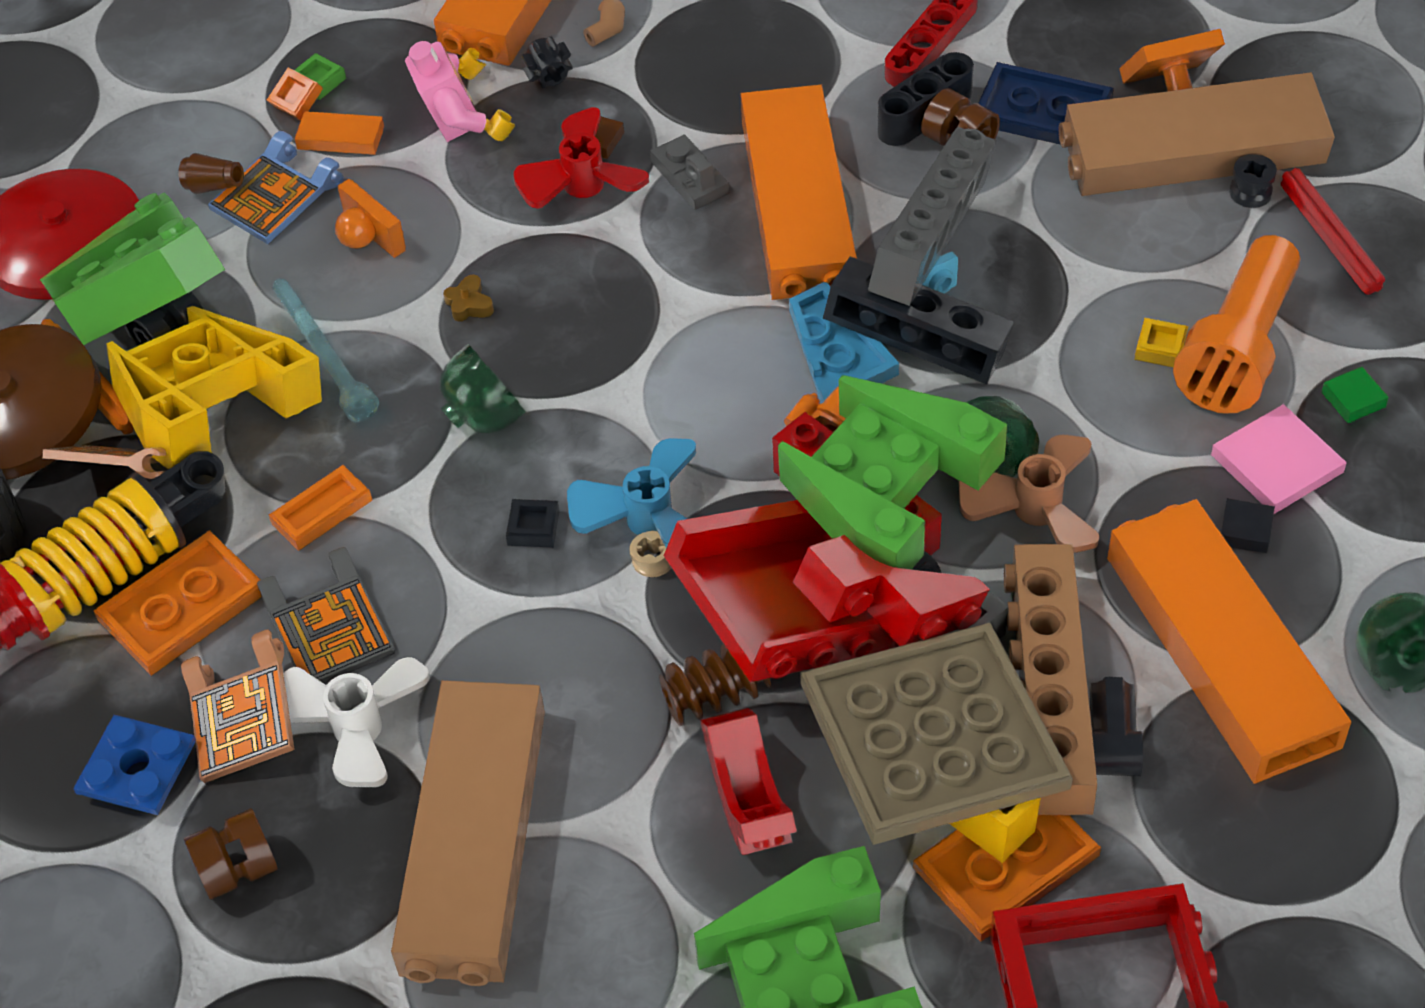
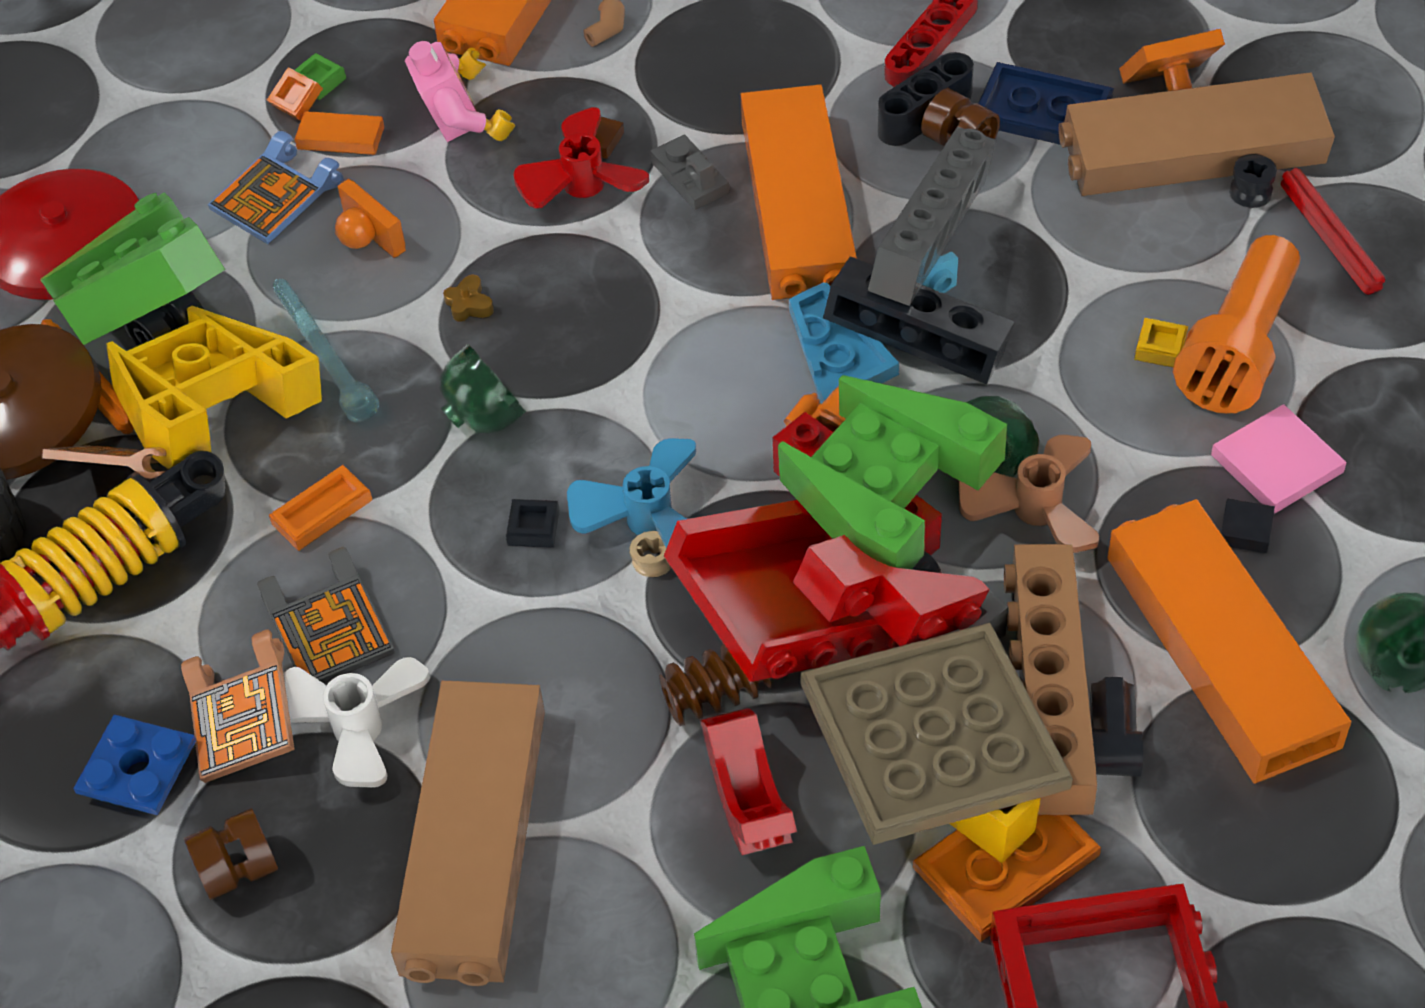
orange tile [93,530,261,676] -> none
reddish brown cone [178,153,244,194] -> none
black gear [521,36,573,88] -> none
green tile [1321,367,1389,423] -> none

